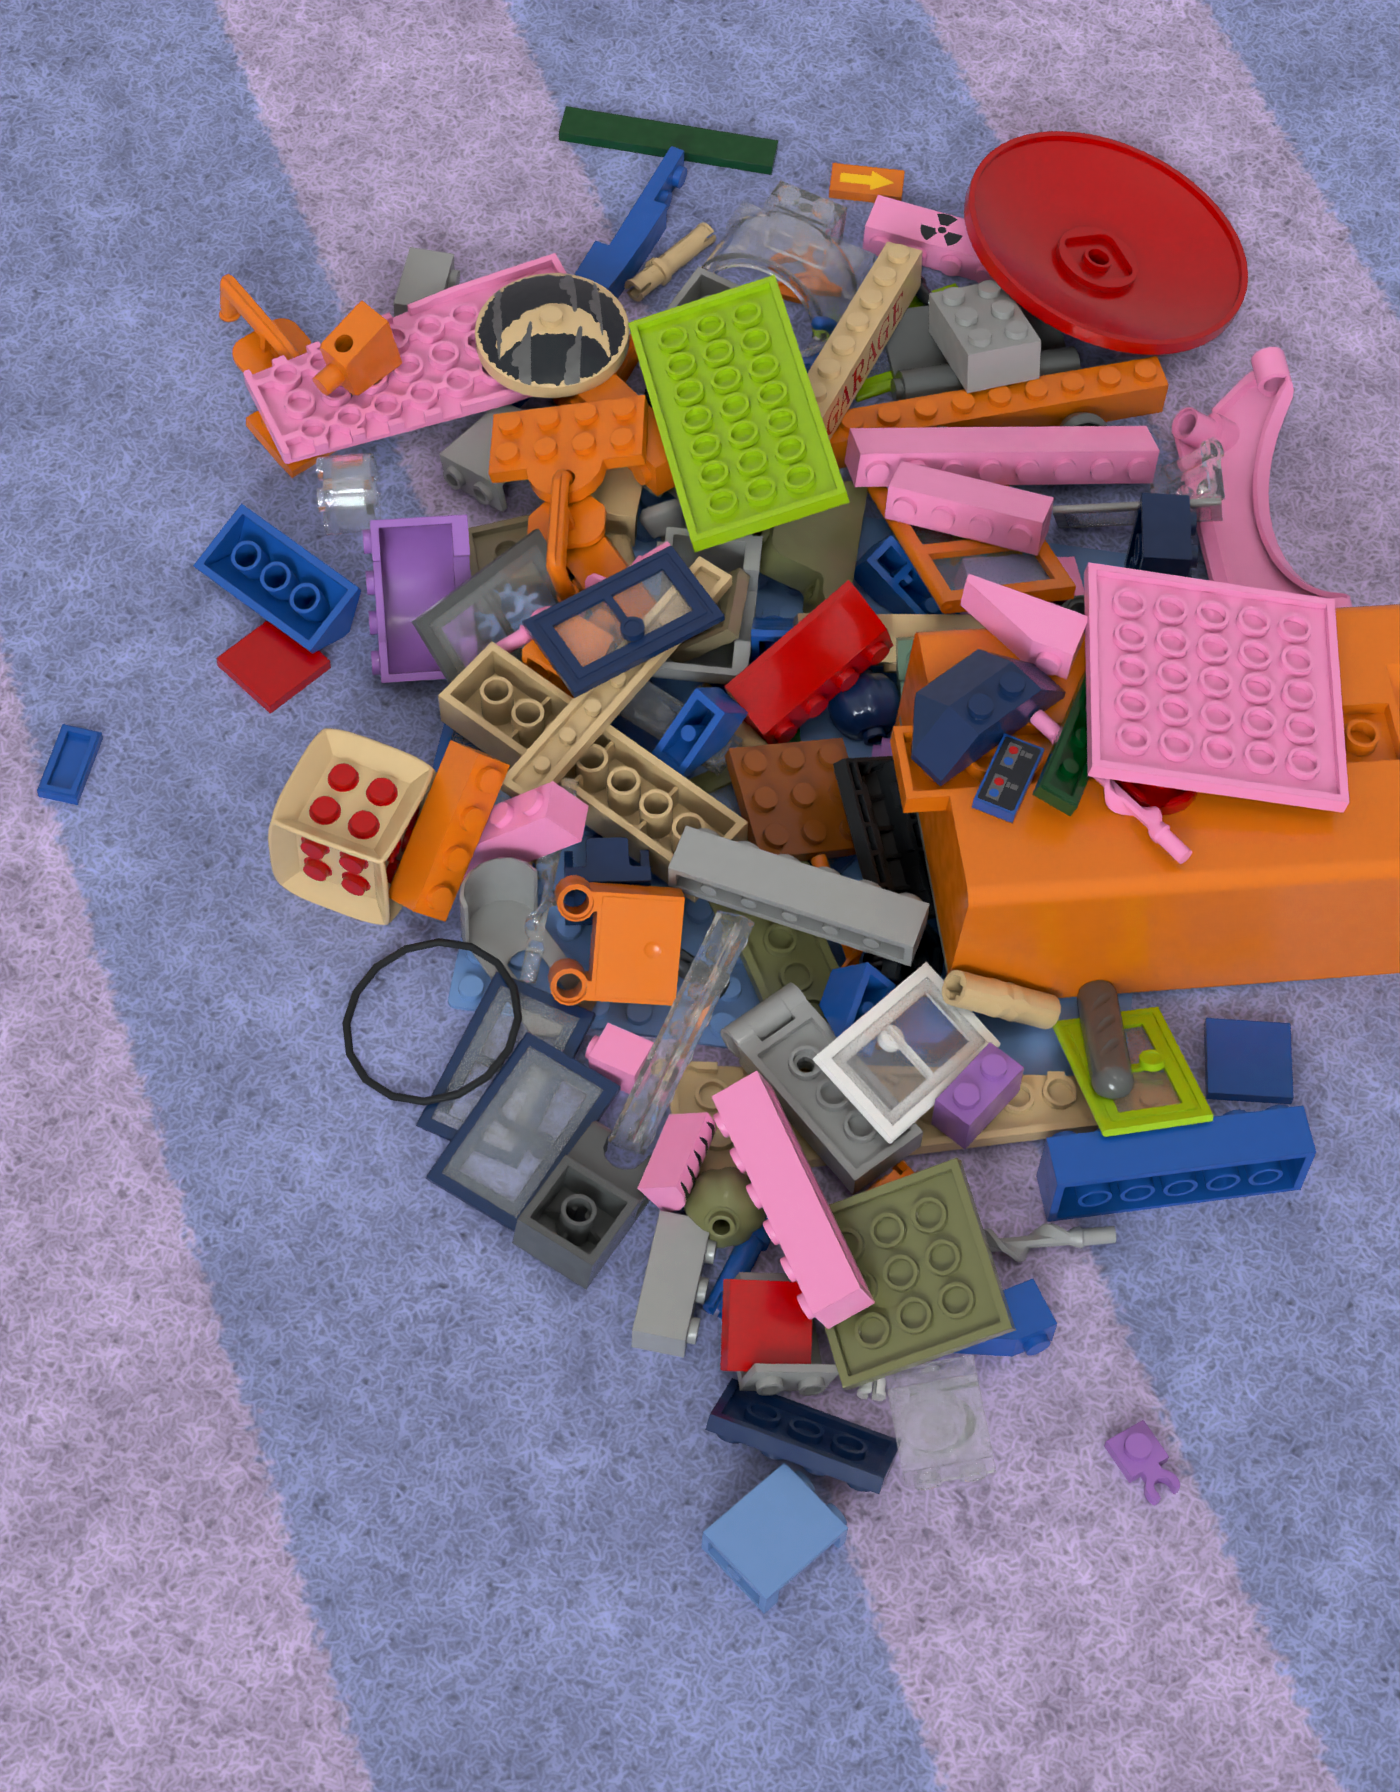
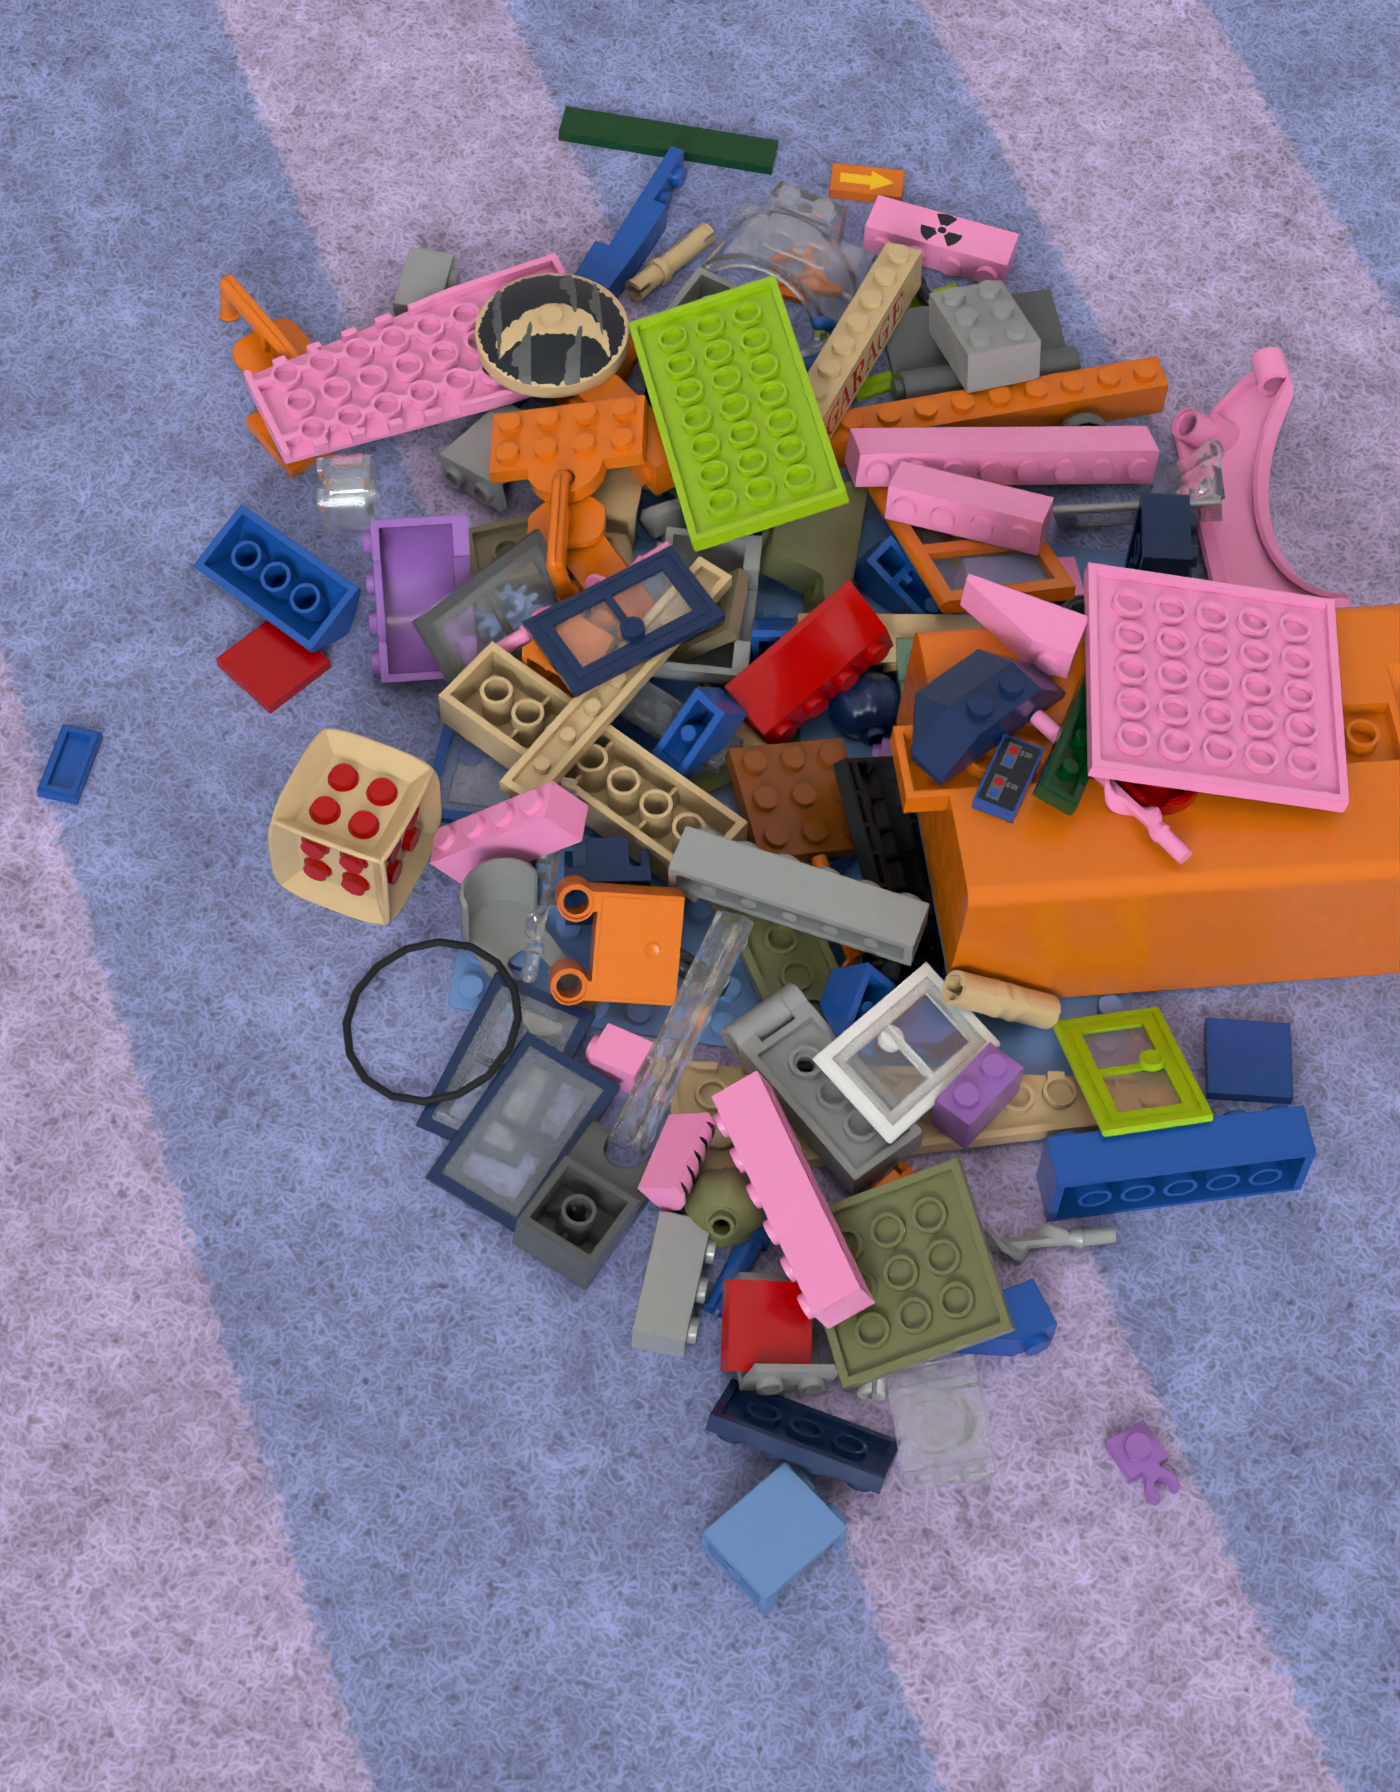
orange torso [312,300,402,396] -> none
orange brick [389,740,510,922] -> none
red dish [964,131,1248,355] -> none
dark grey piece [1077,980,1134,1099] -> none

